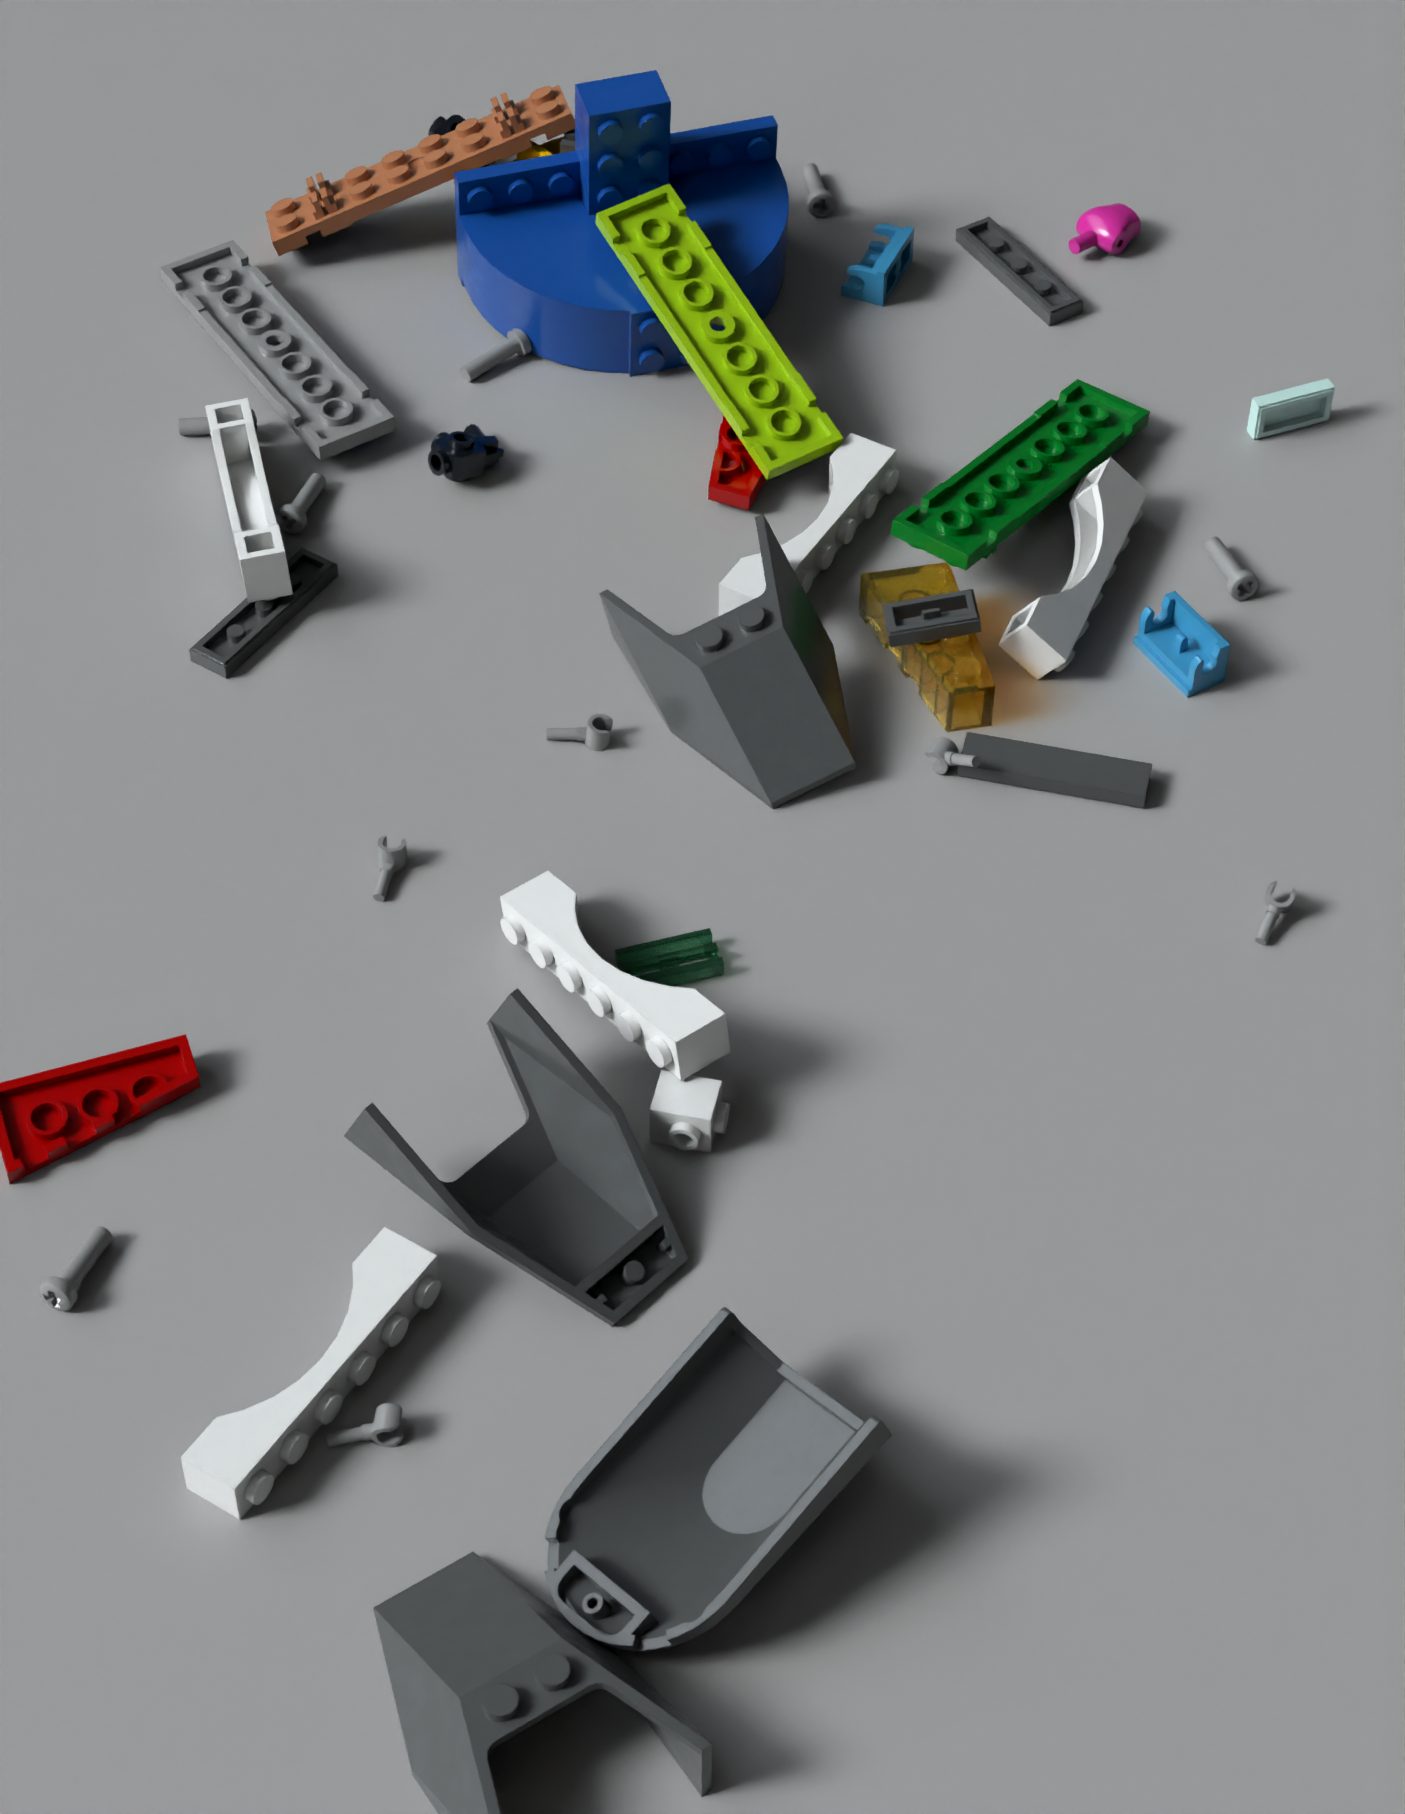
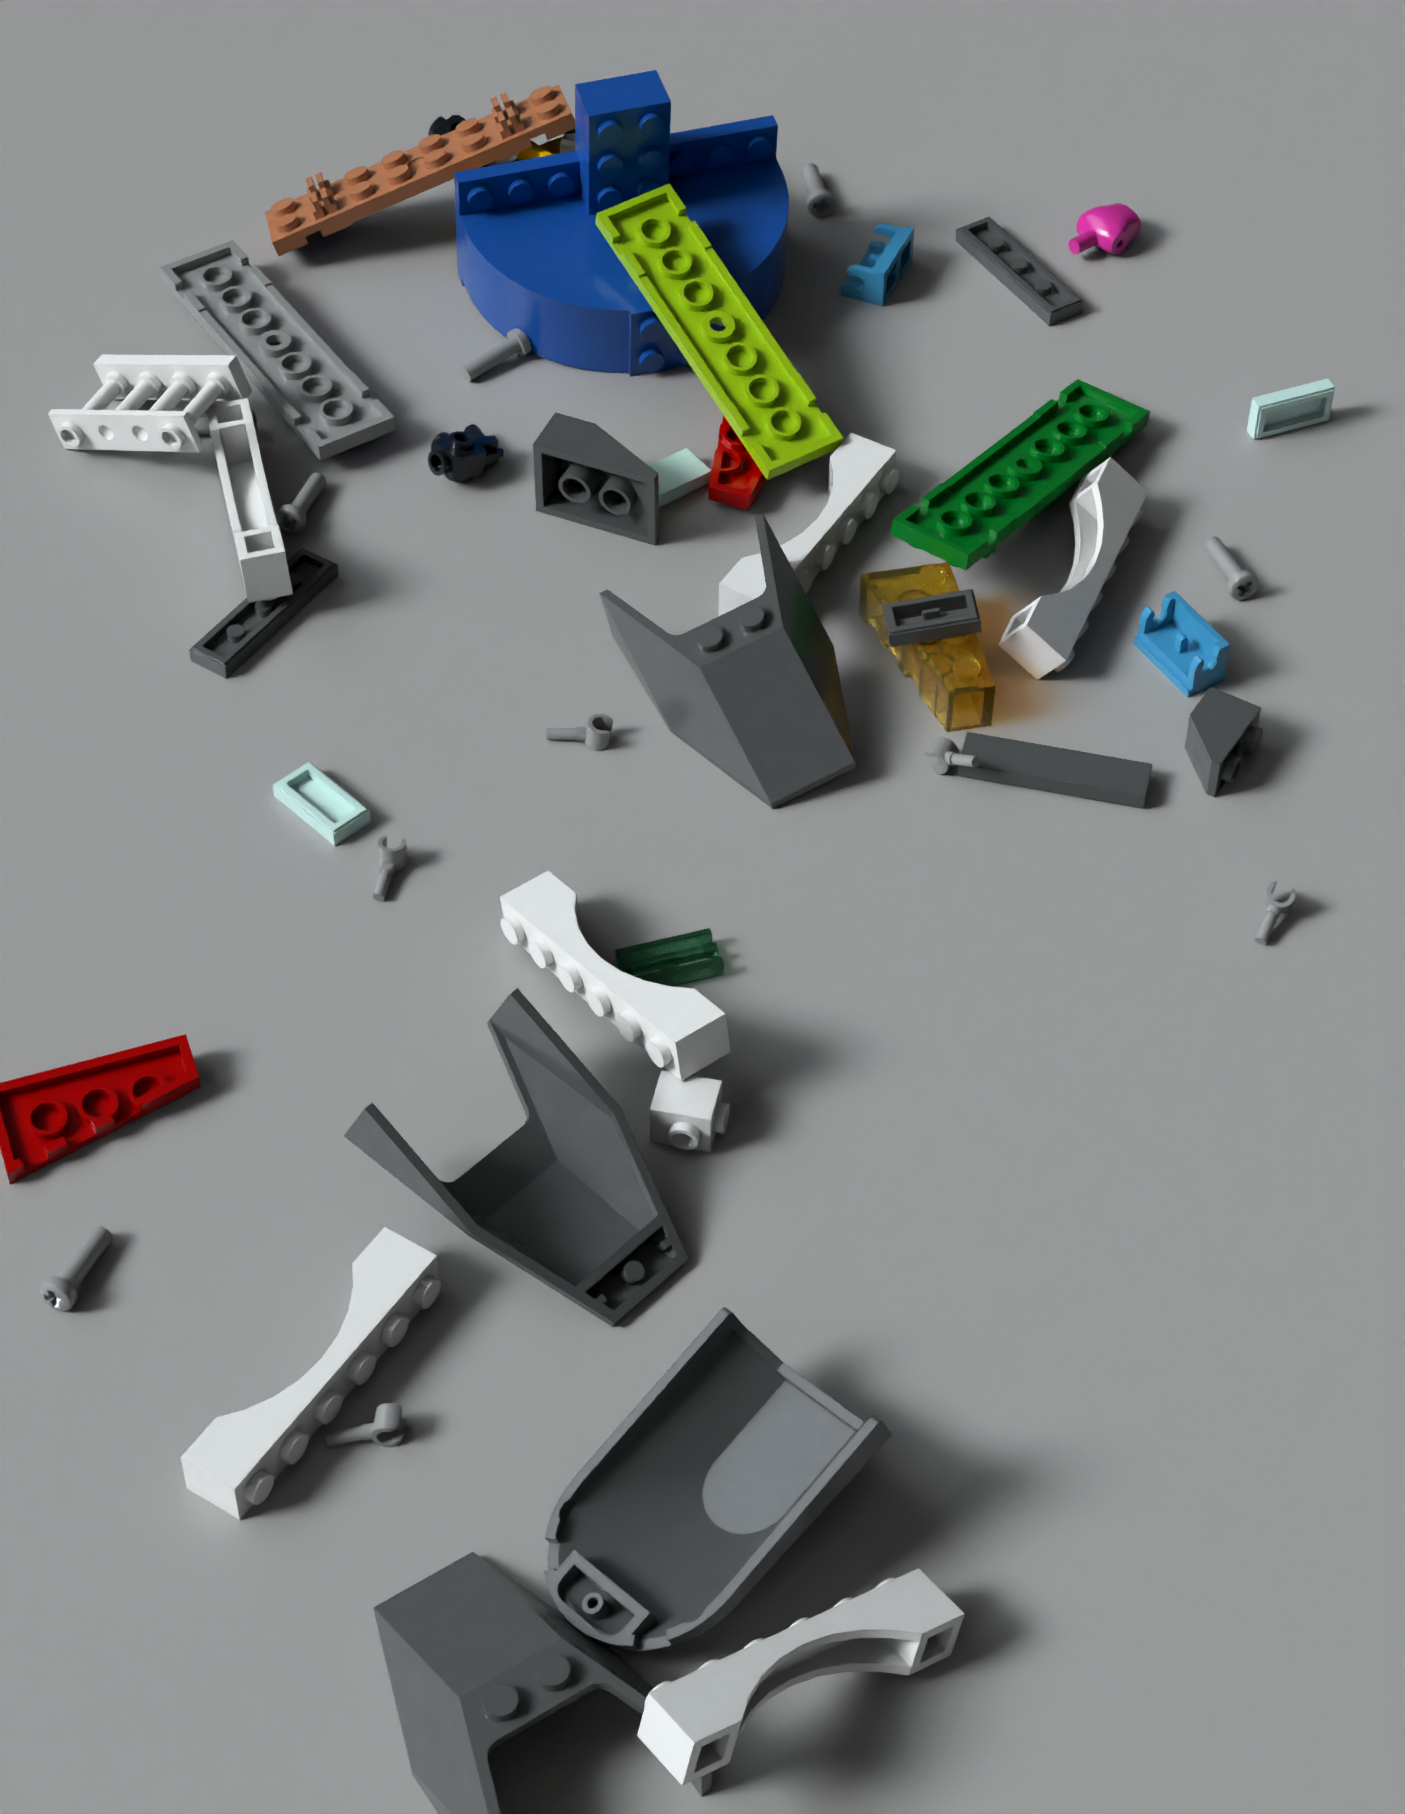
none -> white fence [48,354,252,452]
none -> light aqua tile [273,761,371,846]
none -> dark grey slope [533,412,659,546]
none -> white arch [637,1568,965,1786]
none -> light aqua tile [649,448,711,507]
none -> dark grey slope [1185,687,1263,797]

